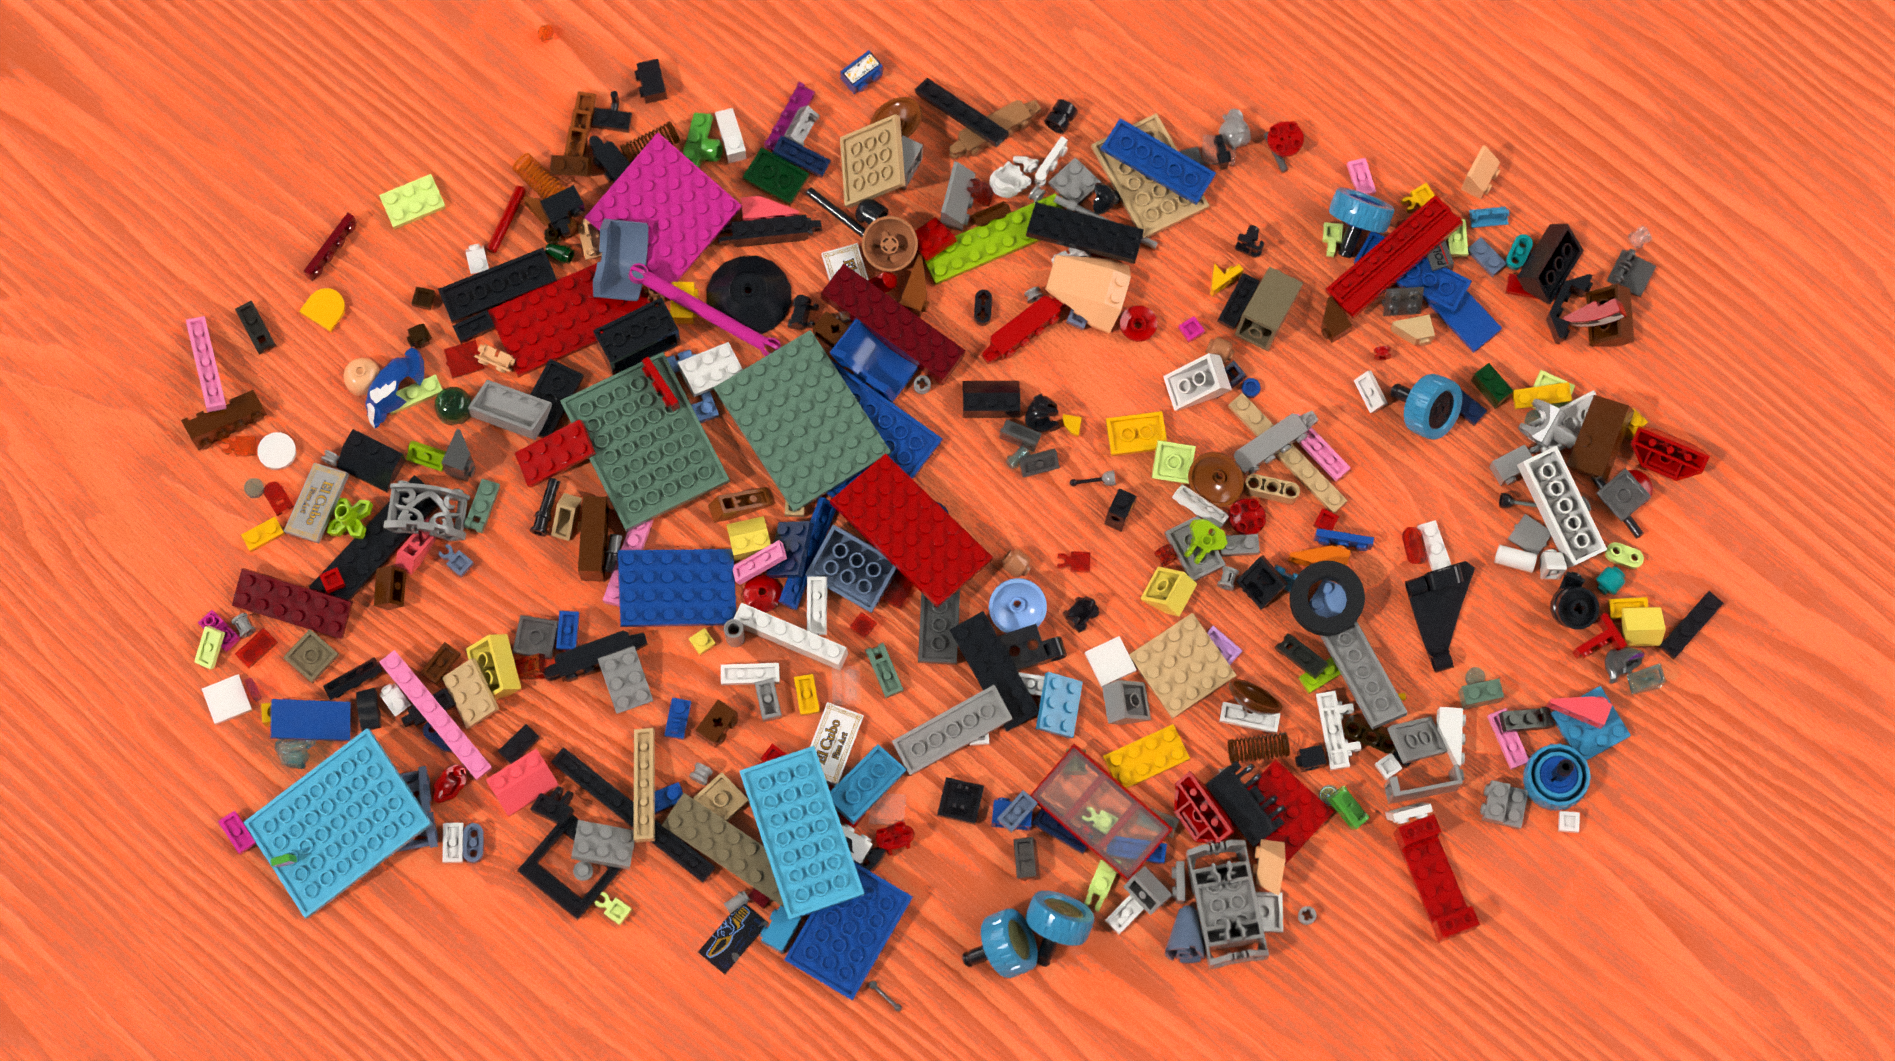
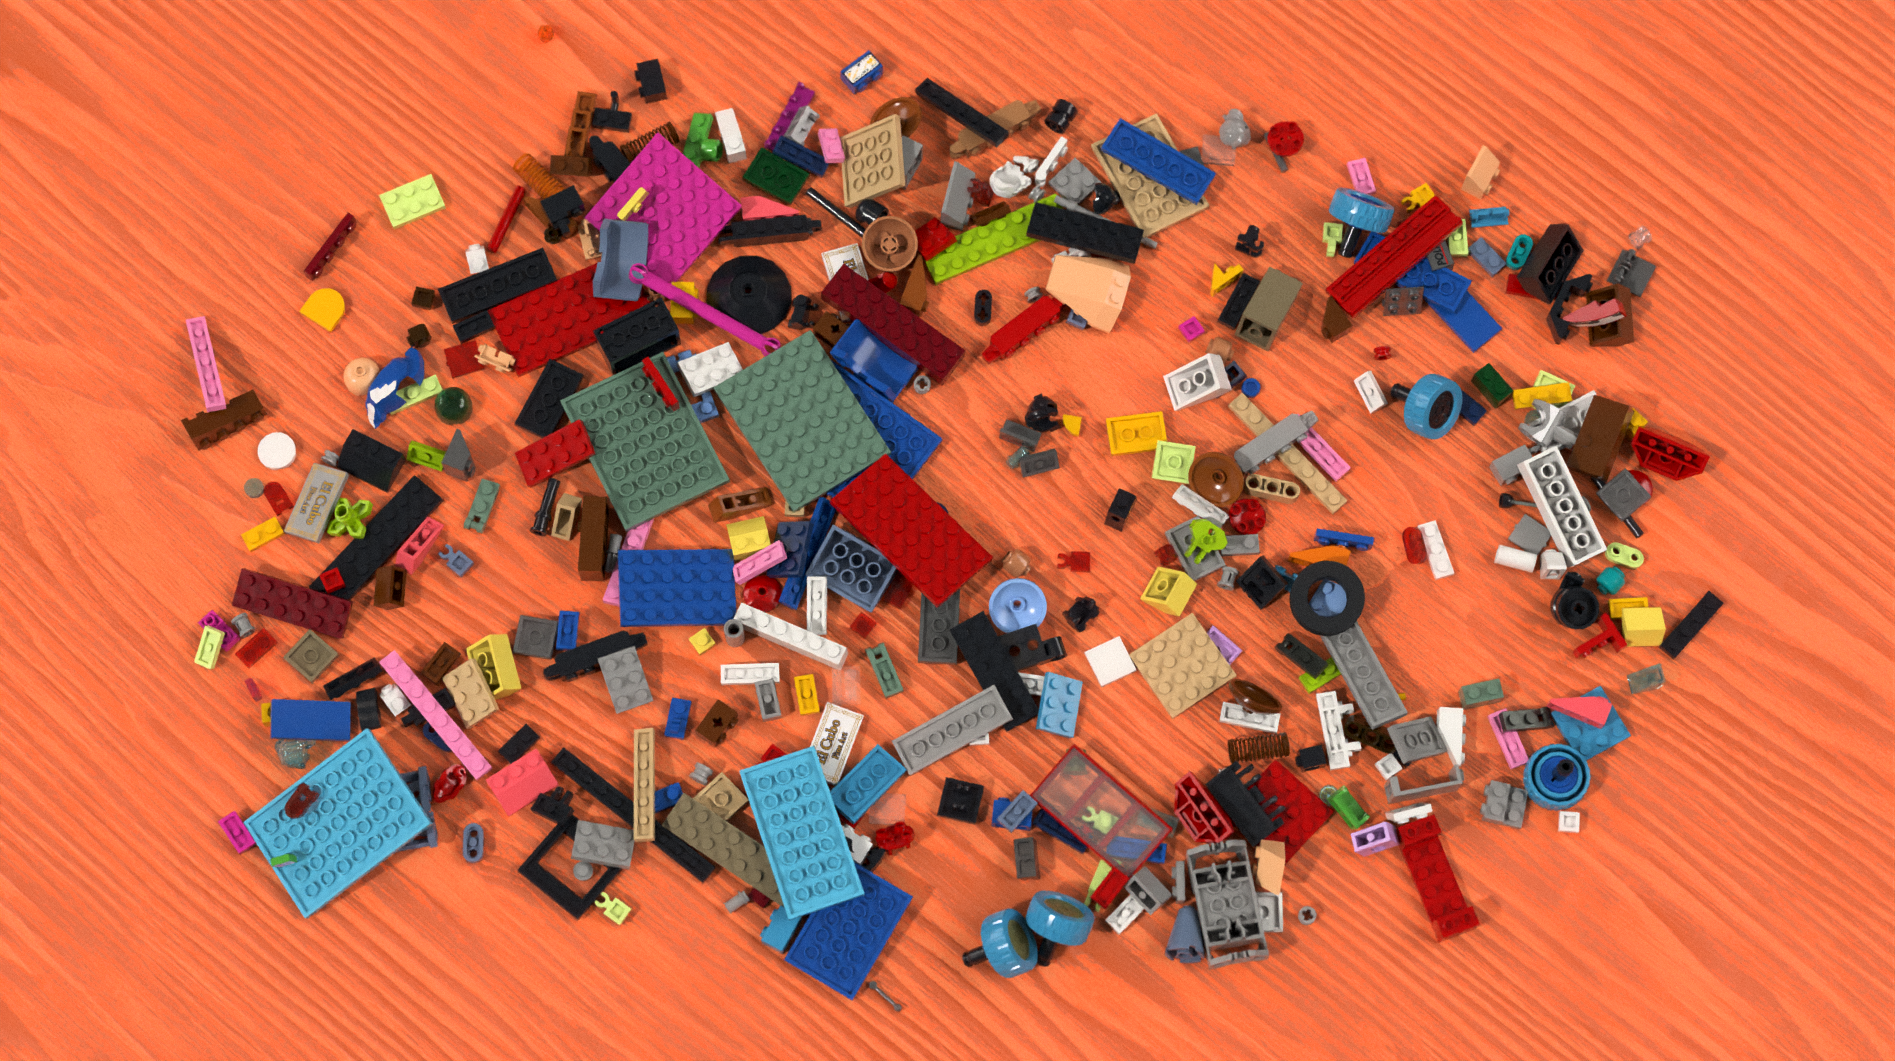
white tile [202,674,253,725] -> none
clear orange plate [222,436,256,456] -> none
pearl dark grey plate [235,300,276,355] -> none
light grey fence [383,480,470,542] -> none
white plate [442,823,464,863] -> none
light grey slope [468,380,552,440] -> none
clear red slope [515,653,545,680] -> none
dark green cone [545,243,575,264] -> none
black sticker [698,904,768,974] -> none
black slope [962,381,1020,418] -> none
hinge [1070,470,1116,487] -> none
light grey slope [1102,680,1151,725] -> none
yellow plate [1103,724,1190,789] -> none
red dish [1120,306,1157,342] -> none
black plate [1214,134,1231,170] -> none
red plate [1313,508,1339,531] -> none
tan slope [1390,315,1435,346] -> none
black panel [1405,561,1475,673] -> none
clear light blue tile [1465,667,1485,685] -> none
dark grey hair [1604,647,1645,684] -> none
none -> clear red plate [285,782,319,819]
none -> light yellow plate [617,187,649,221]
none -> bright pink plate [818,128,845,163]
none -> red tile [1090,866,1129,910]
none -> lavender brick [1351,822,1400,857]

